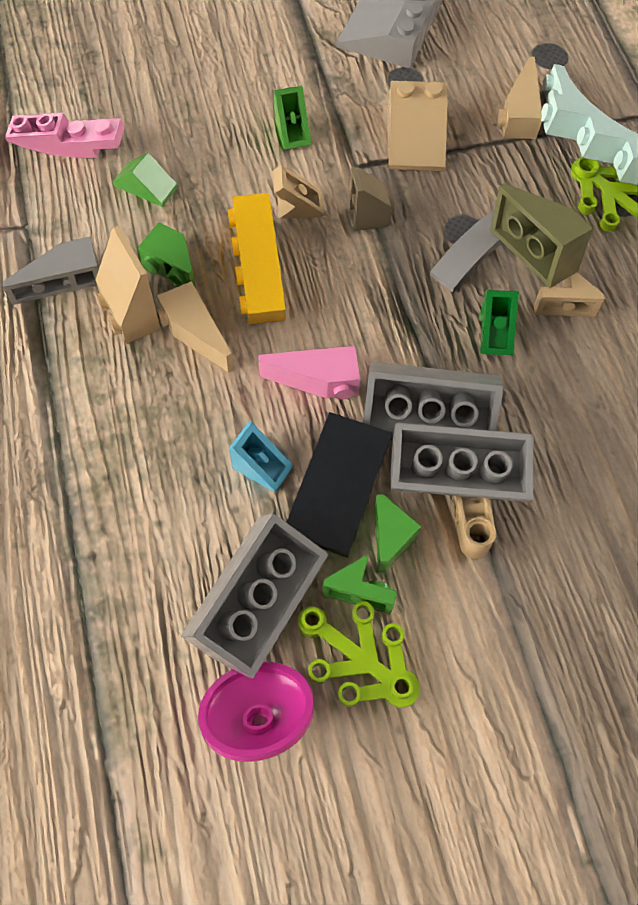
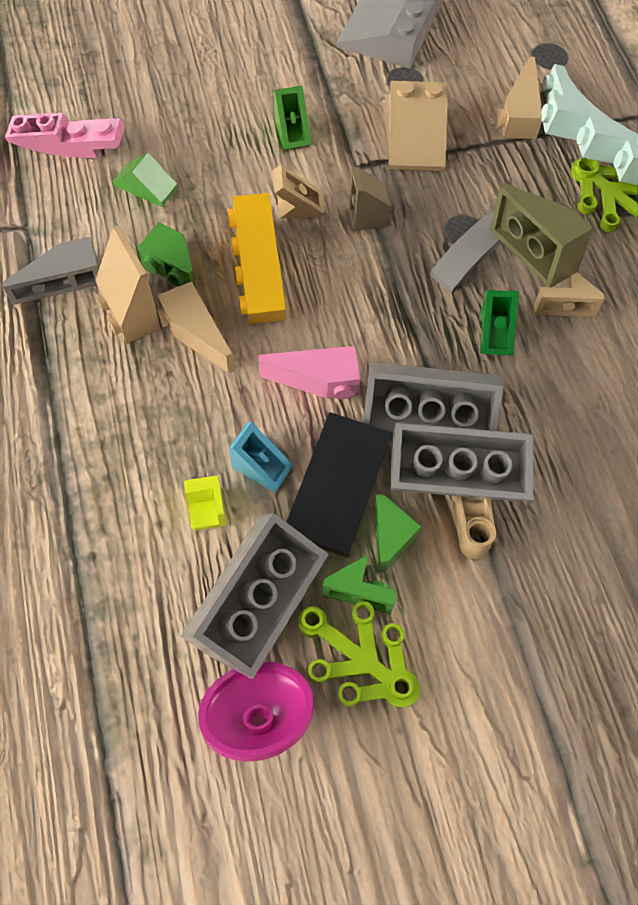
none -> neon yellow panel [184,475,226,531]

